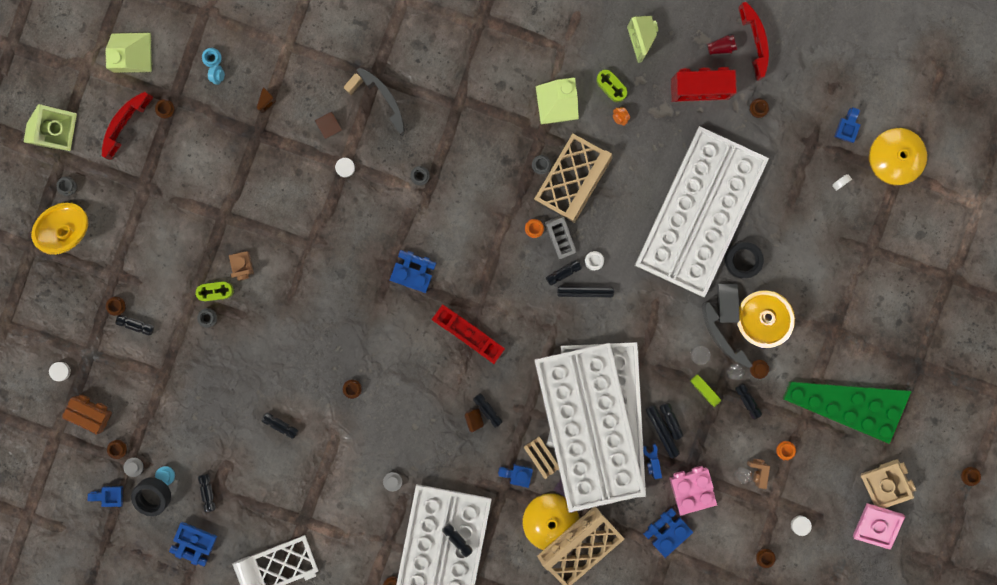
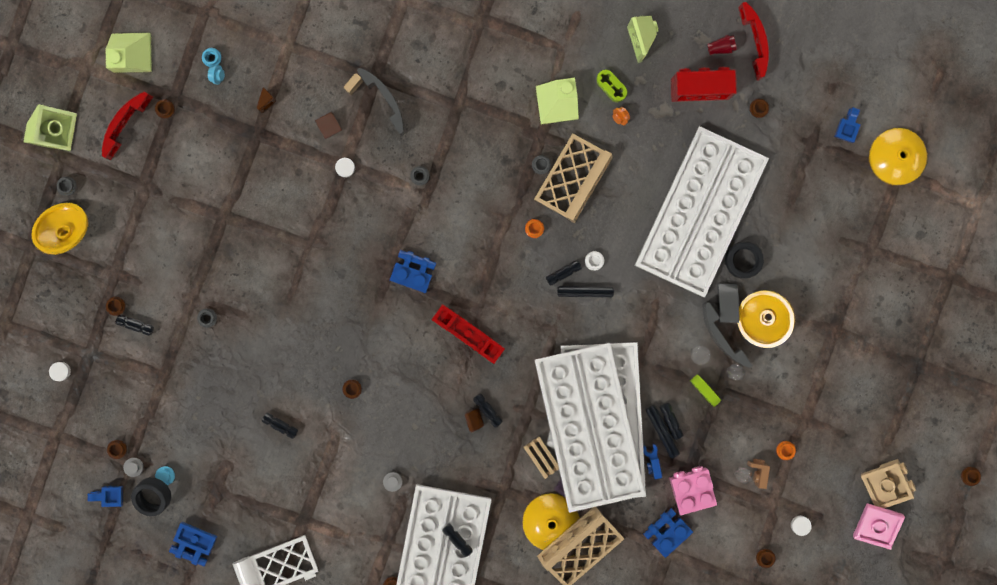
dark orange brick [62,395,112,434] -> none
lime beam [196,282,234,301] -> none
black axle [198,474,215,512] -> none
medium nougat bracket [229,251,254,281] -> none
blue plate [498,464,533,488] -> none
light grey slope [544,216,577,259] -> none
black axle [735,384,762,419] -> none
reddish brown plate [749,360,769,379] -> none
green wing [782,382,912,444] -> none
white tile [832,174,852,191] -> none

